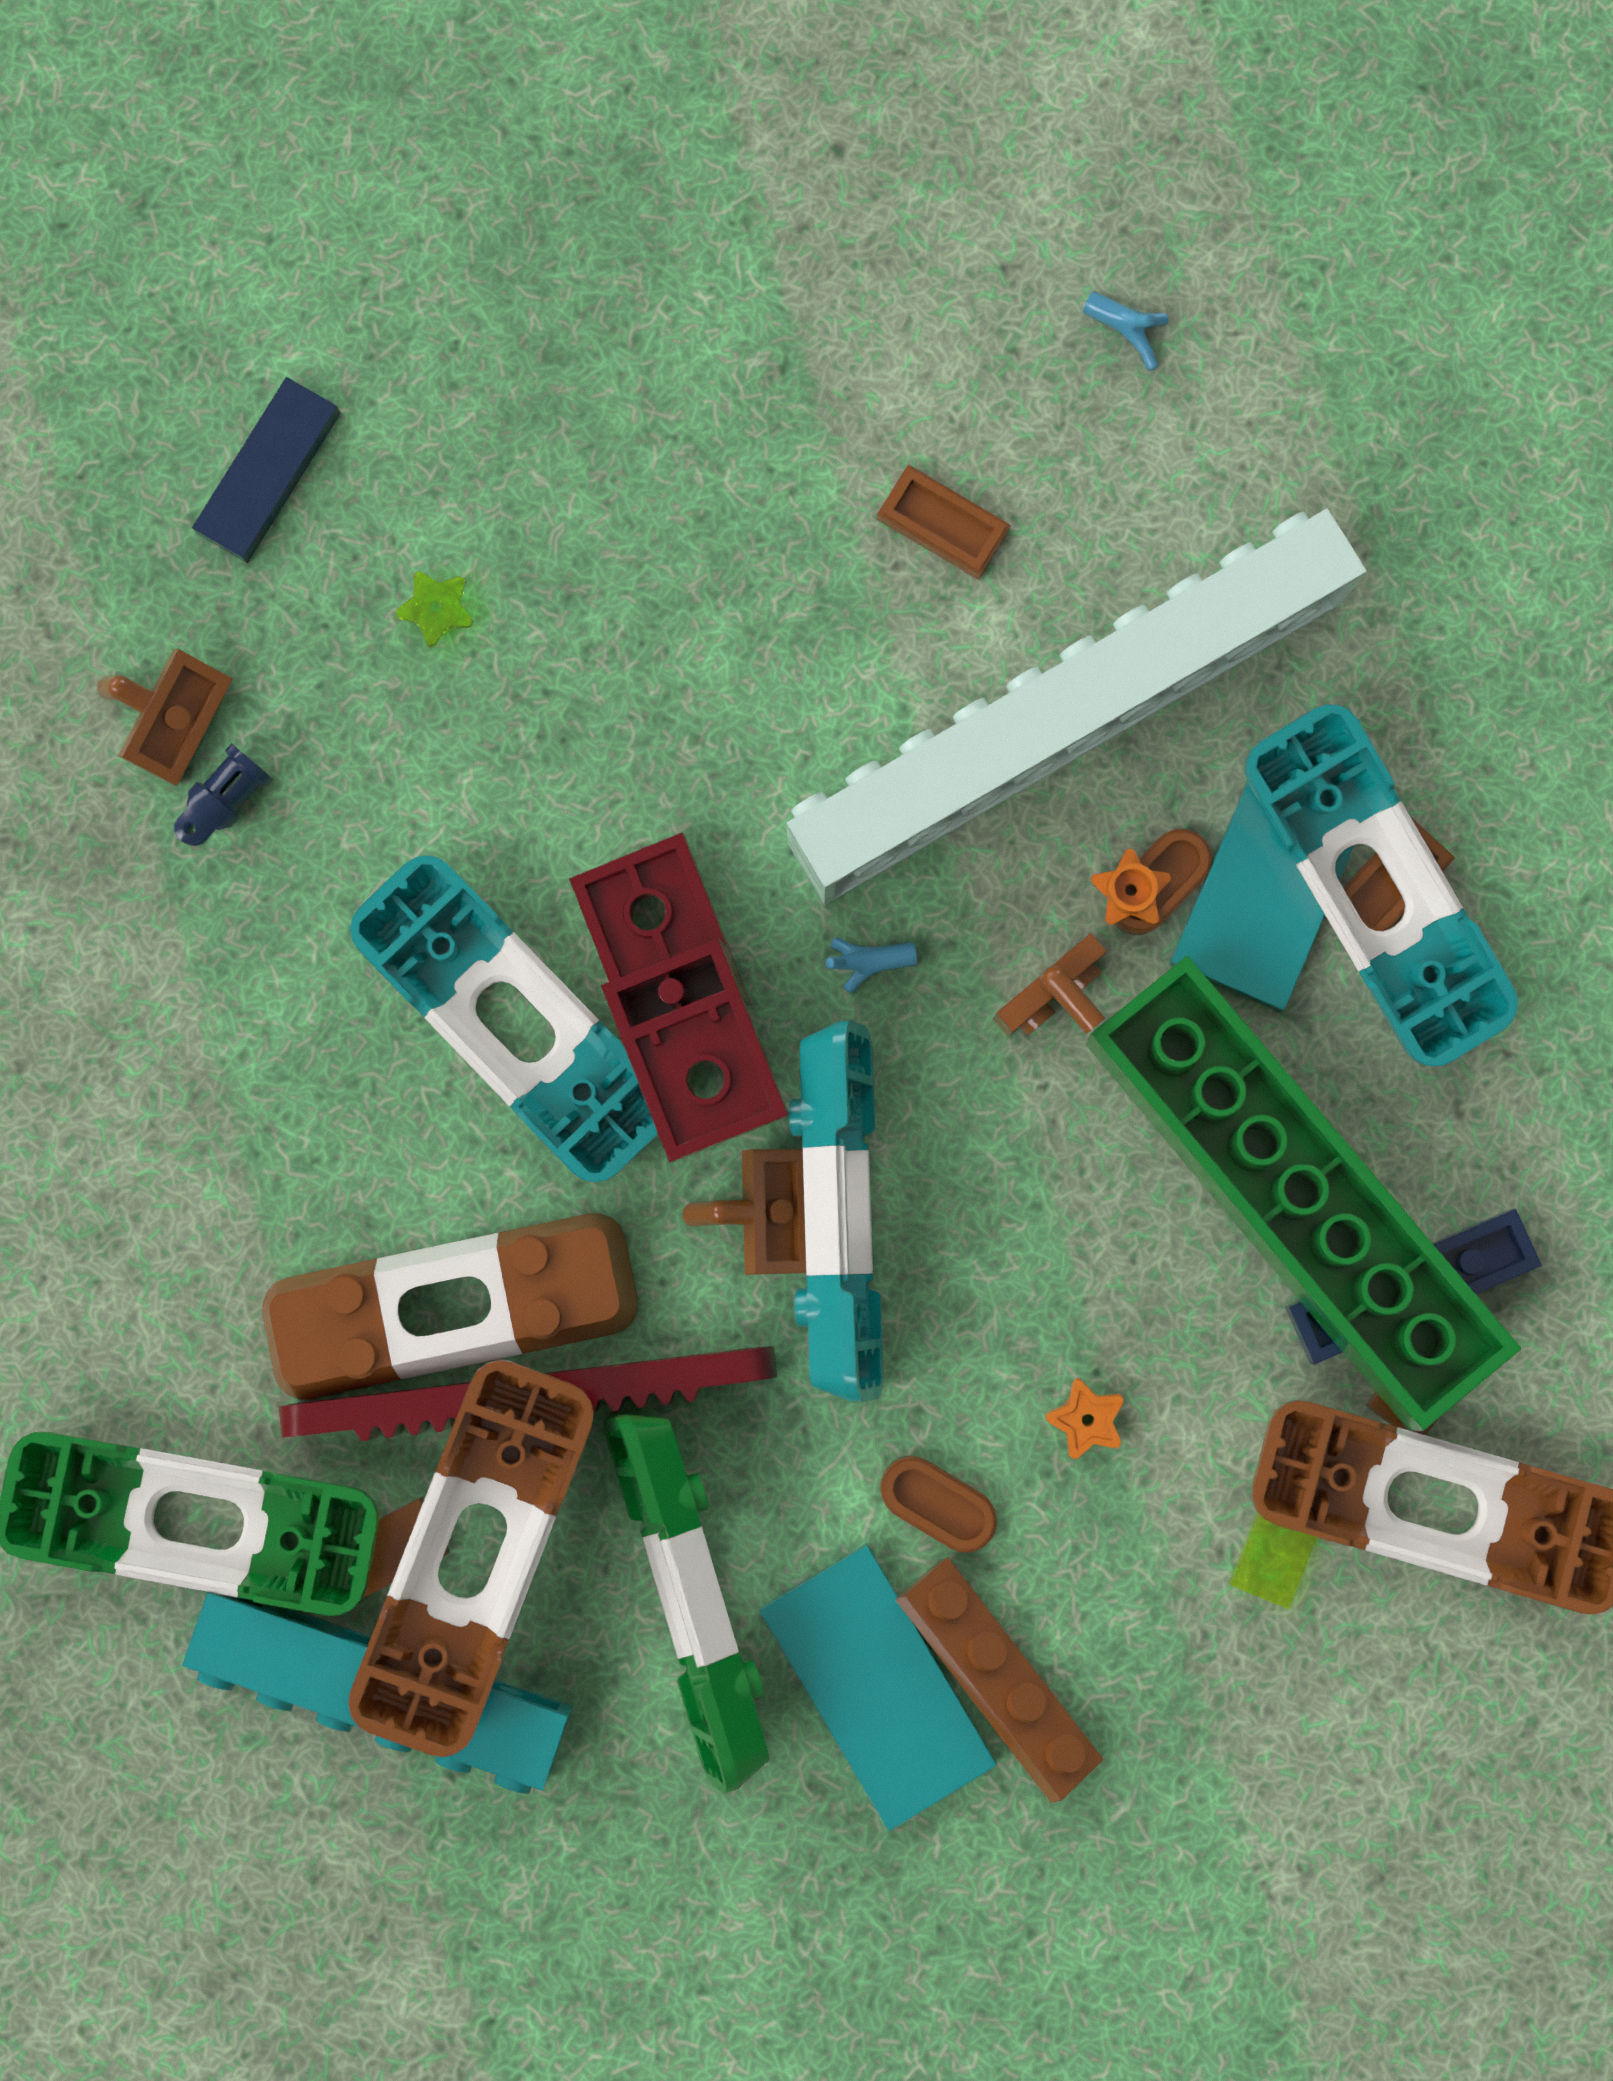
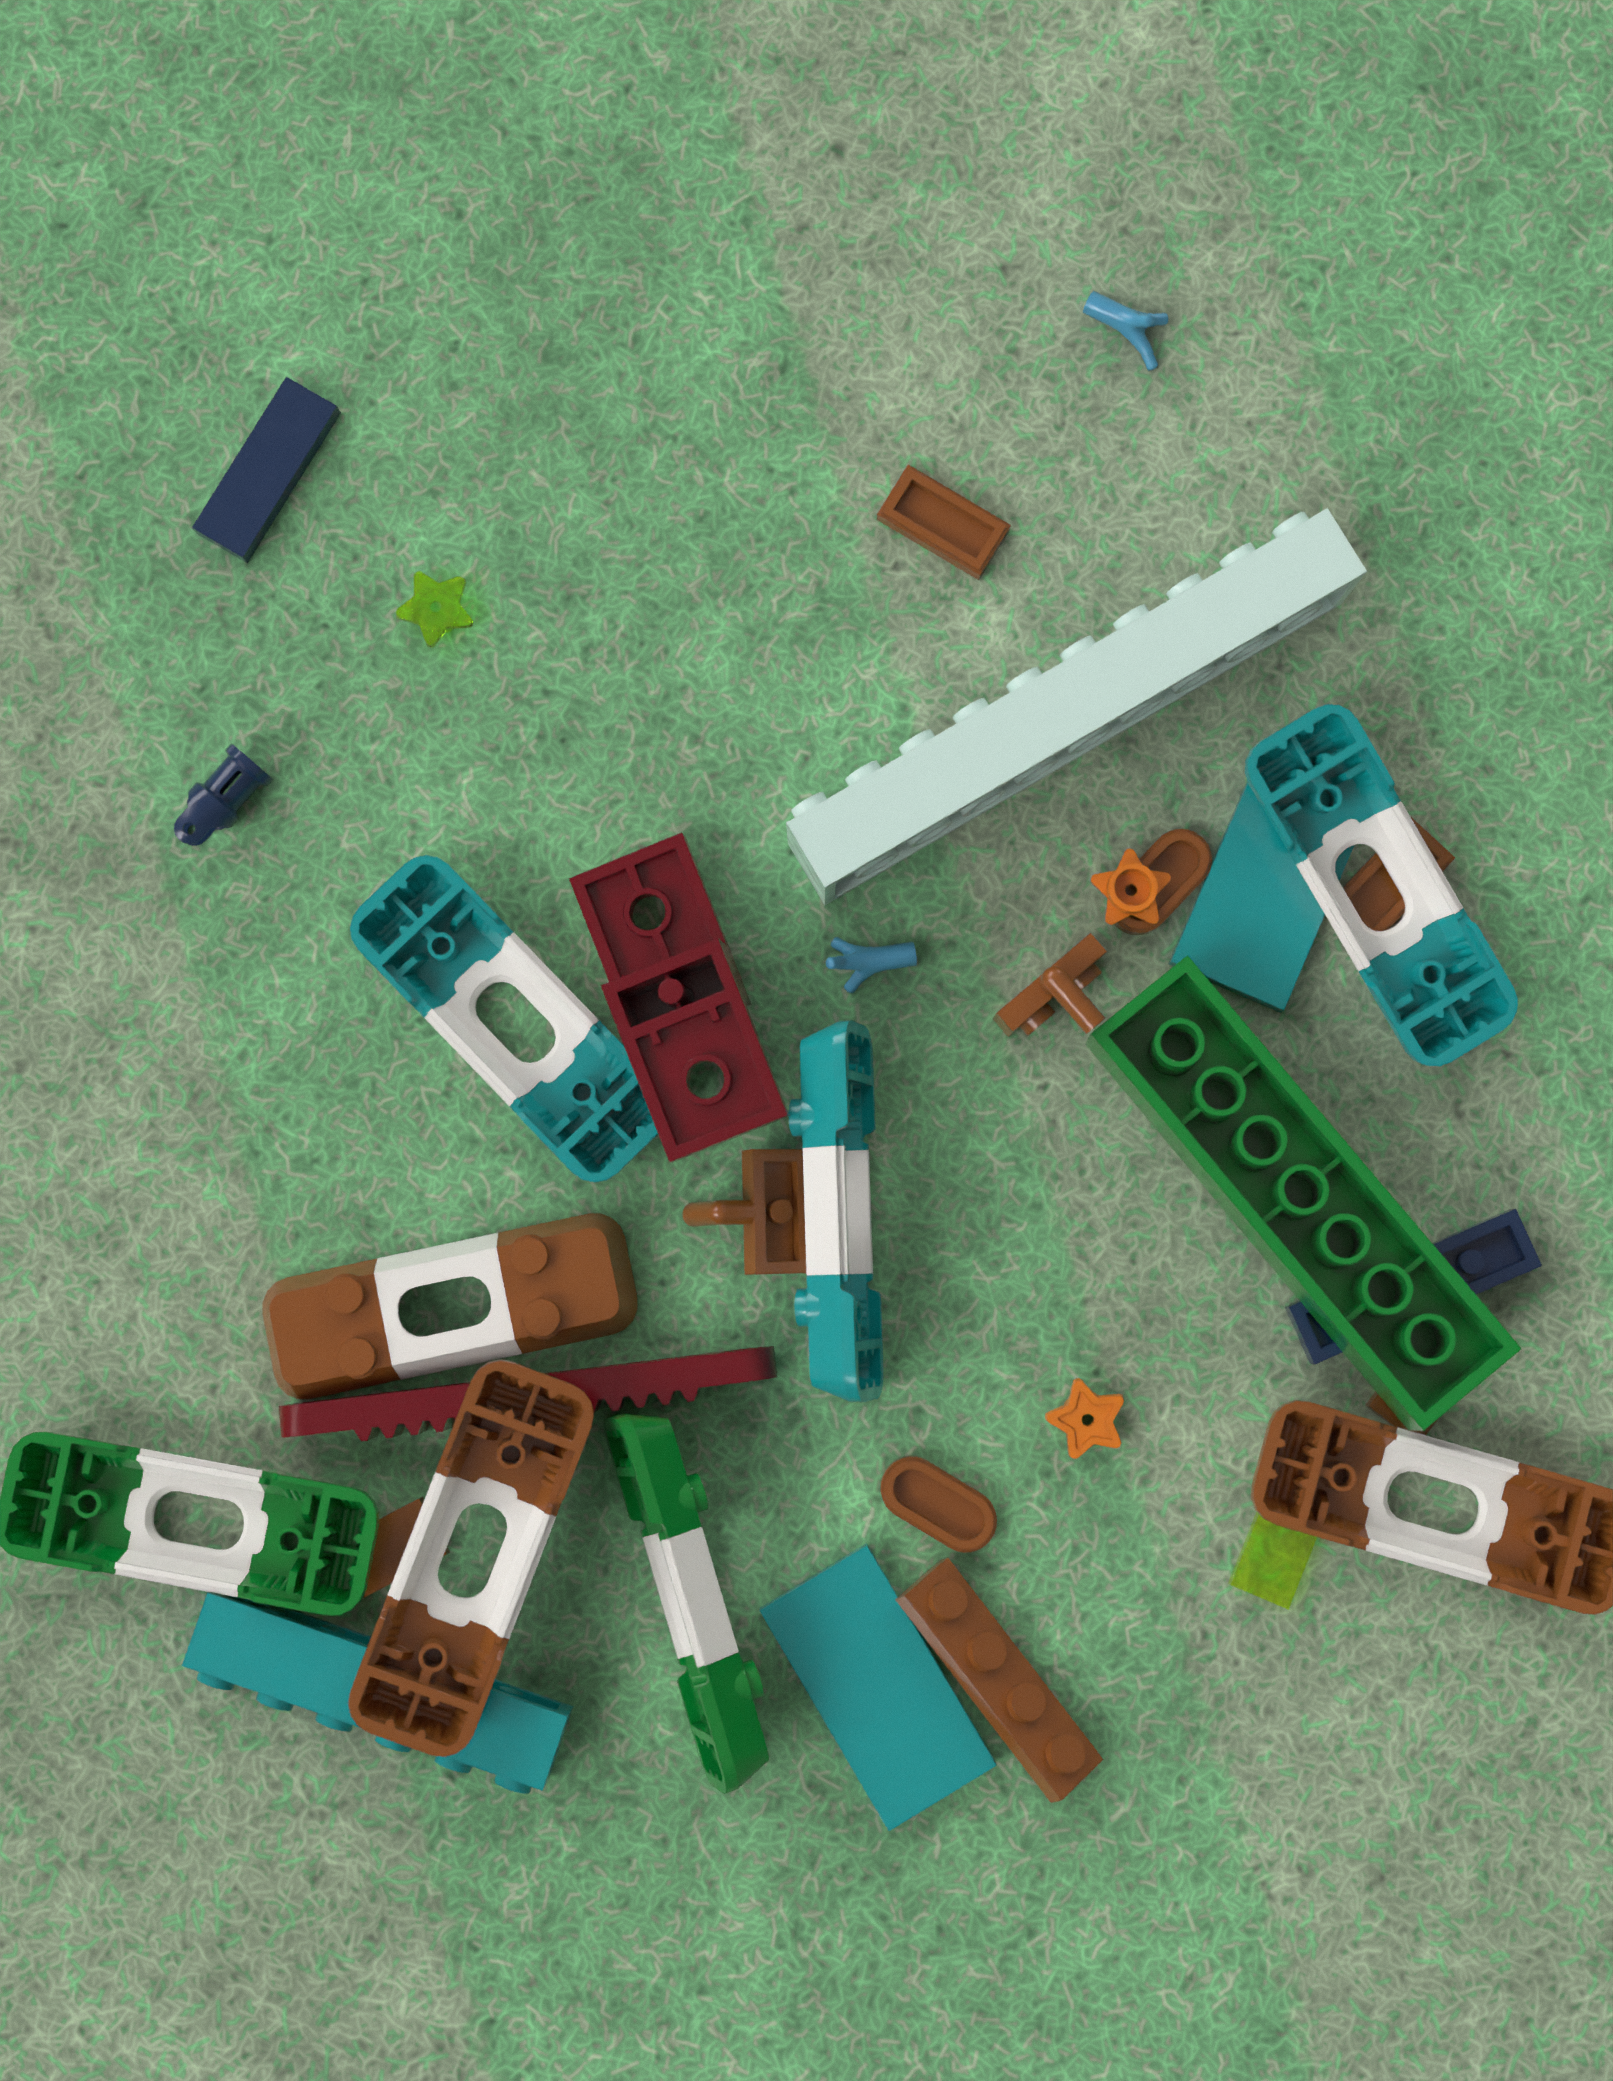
dark orange plate [97,649,232,786] -> none

